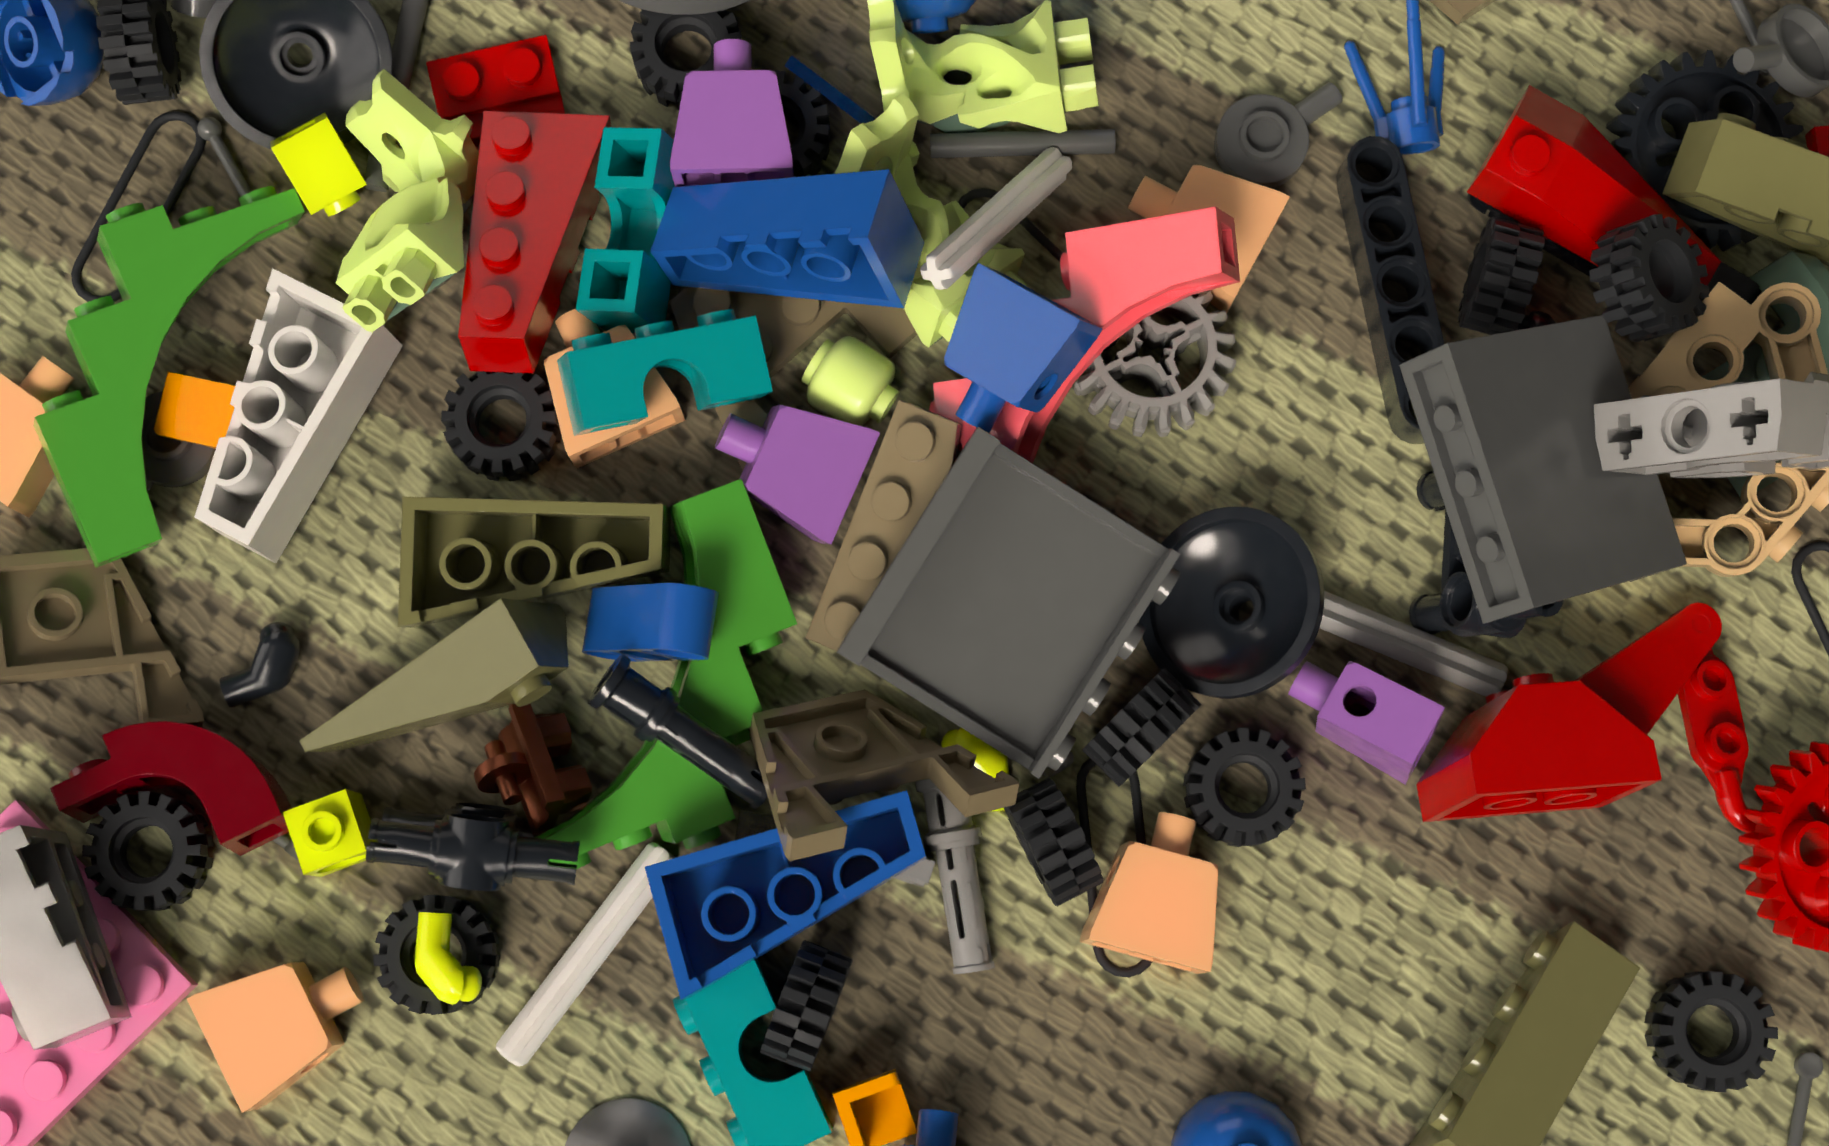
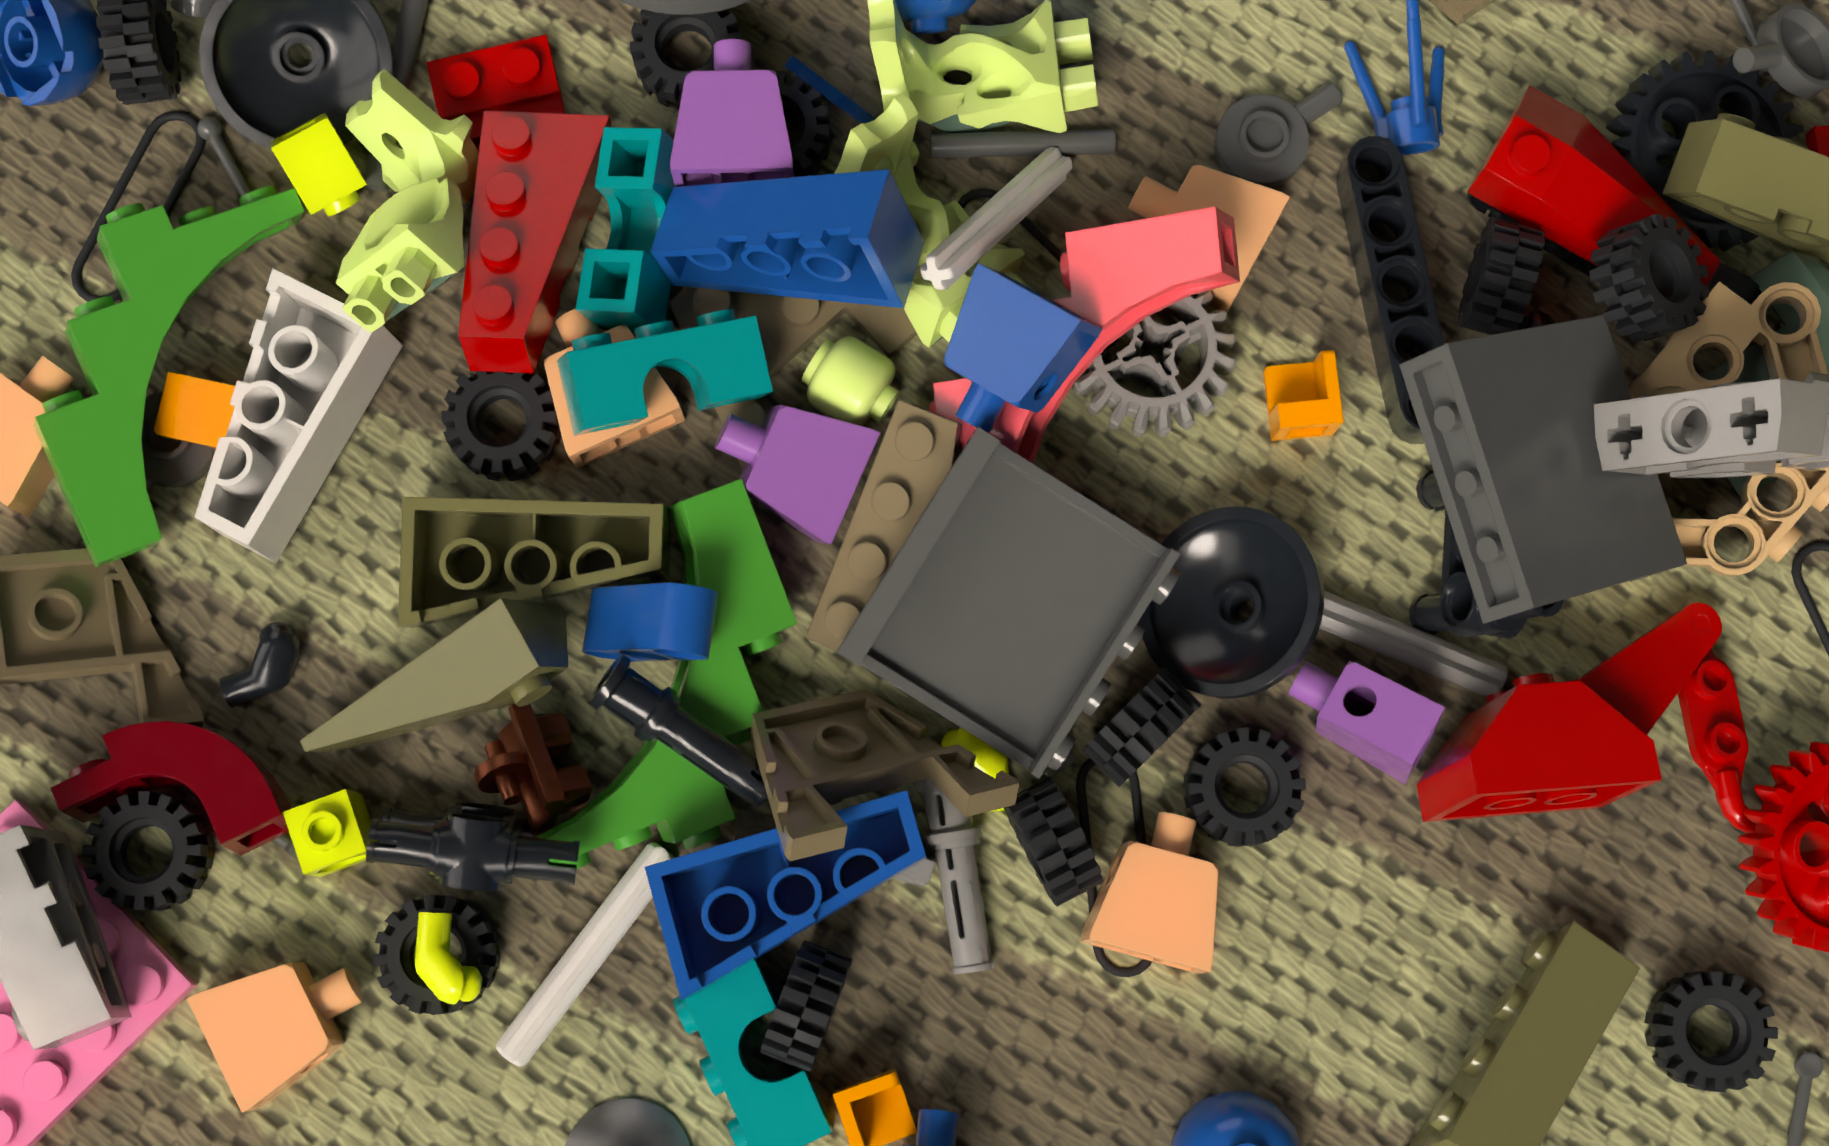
none -> light orange panel [1263,350,1344,441]

